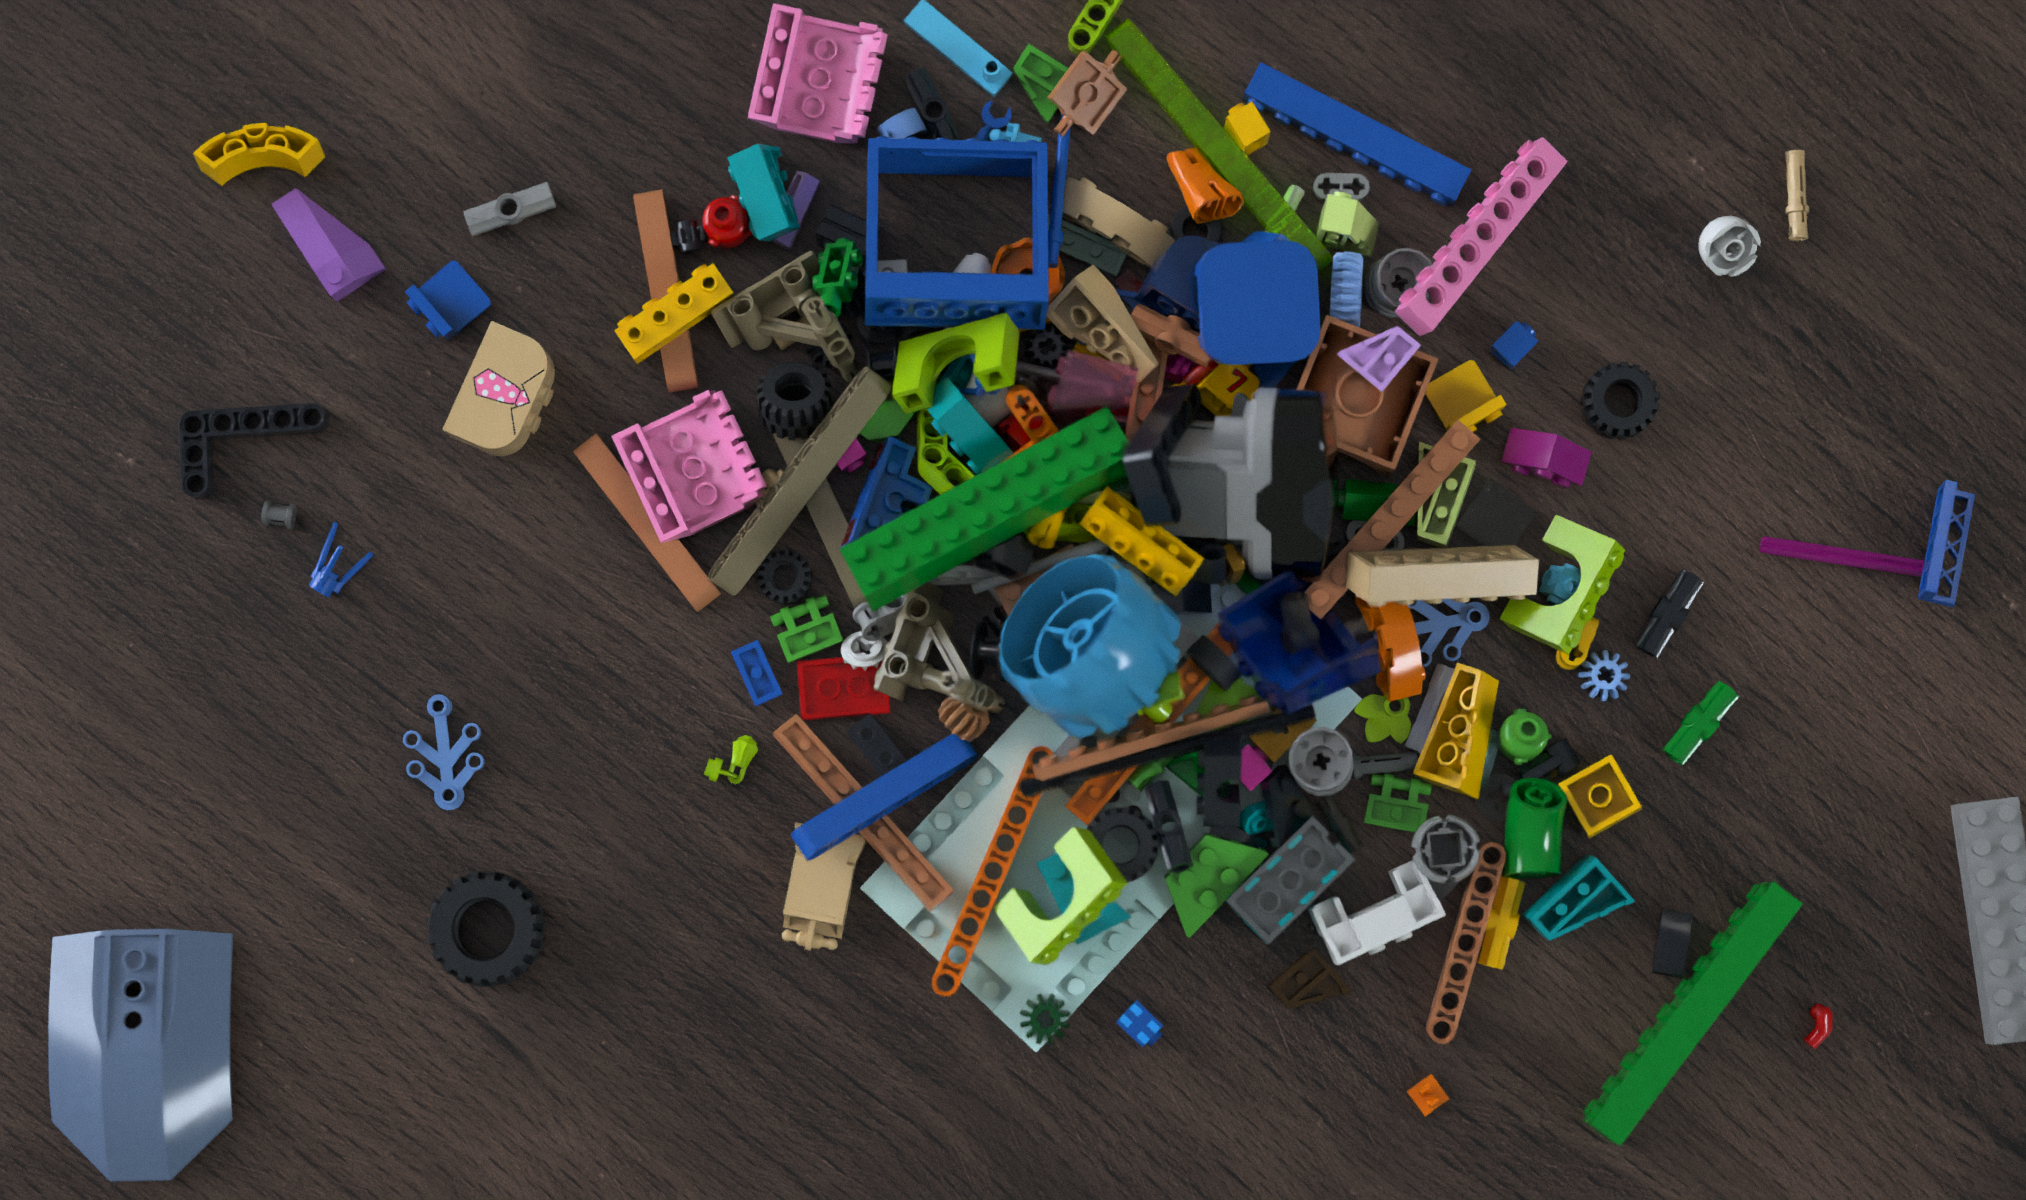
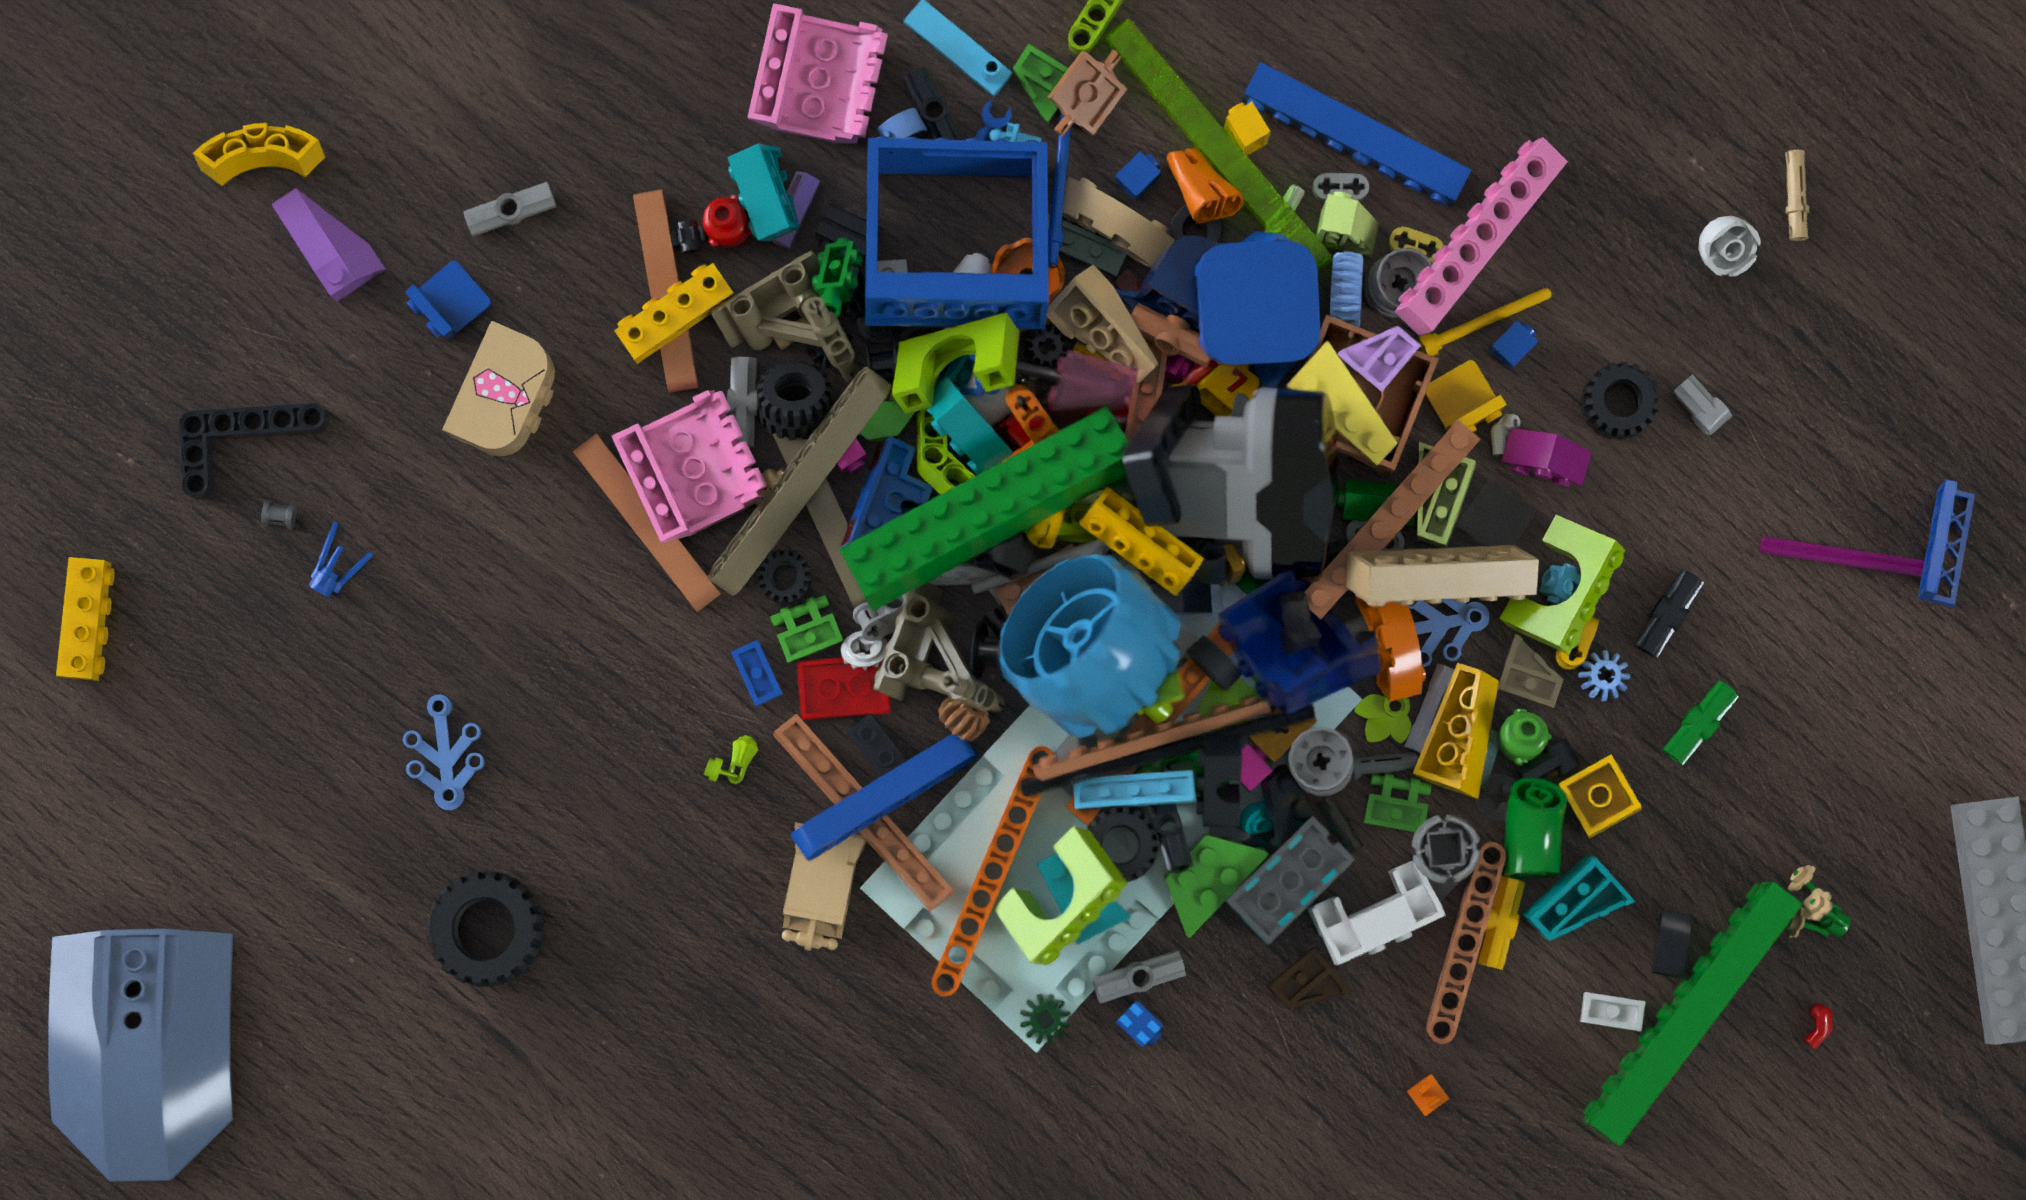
none -> yellow brick [56,557,115,681]
none -> light grey piece [727,357,758,448]
none -> medium azure piece [1074,770,1196,810]
none -> light grey piece [1092,950,1186,1003]
none -> blue brick [1114,151,1161,202]
none -> light yellow wing [1286,340,1397,467]
none -> light yellow beam [1388,227,1444,264]
none -> yellow piece [1417,288,1551,356]
none -> white arm [1490,414,1521,455]
none -> dark tan wing [1497,634,1563,709]
none -> white plate [1580,992,1646,1031]
none -> light grey piece [1672,374,1732,436]
none -> tan plant [1785,865,1851,938]

